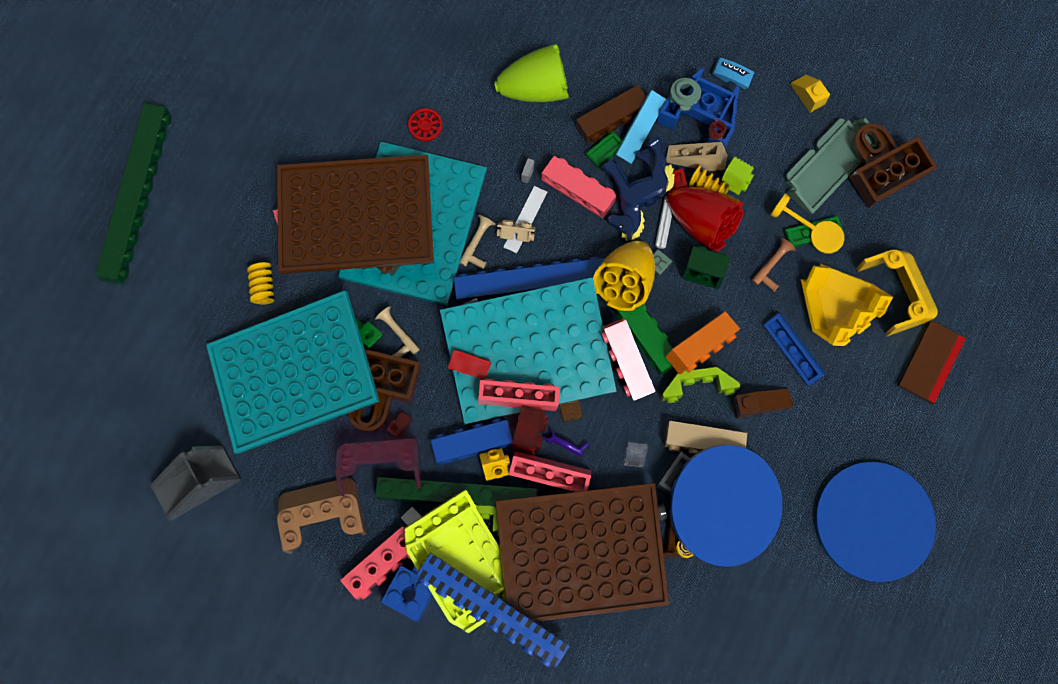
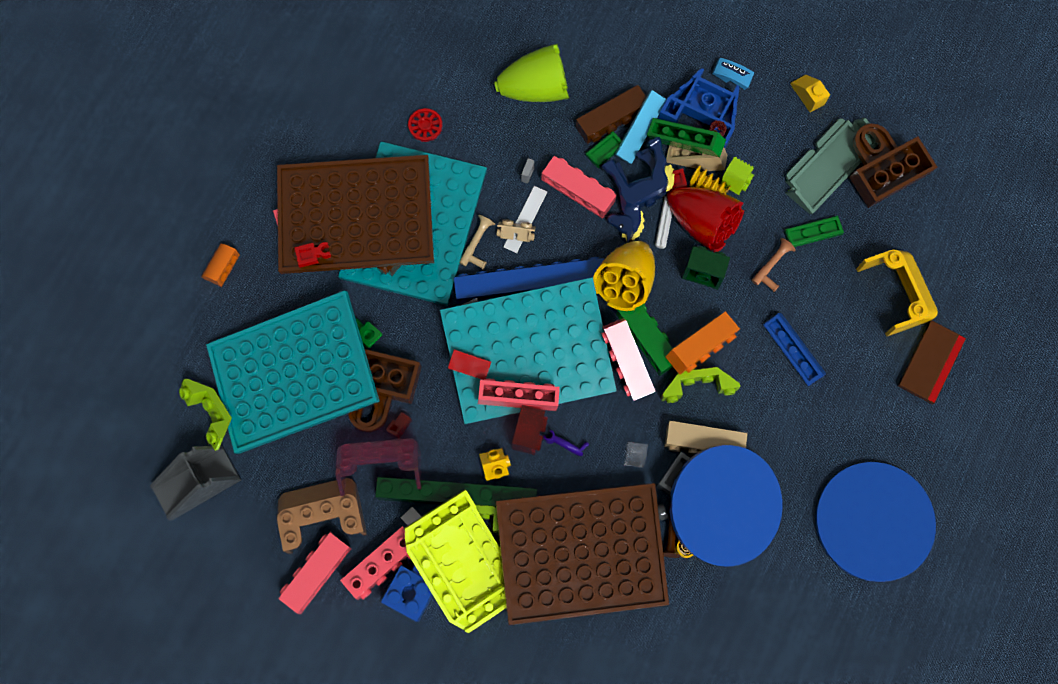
dark green brick [95,103,171,285] -> none
yellow piece [247,262,275,305] -> none
tan piece [375,306,420,358] -> none
blue brick [416,552,570,667] -> none
blue brick [431,419,513,466] -> none
coral brick [509,451,591,492] -> none
clear orange tile [559,400,583,422] -> none
sand green tile [653,250,672,276] -> none
sand green piece [670,78,701,111] -> none
reddish brown slope [732,389,793,419] -> none
yellow piece [770,193,844,254] -> none
yellow panel [801,263,893,346] -> none
none -> lime slope [179,379,232,451]
none -> orange brick [201,244,240,287]
none -> coral brick [278,533,352,614]
none -> red plate [294,242,331,268]
none -> green brick [647,118,726,158]

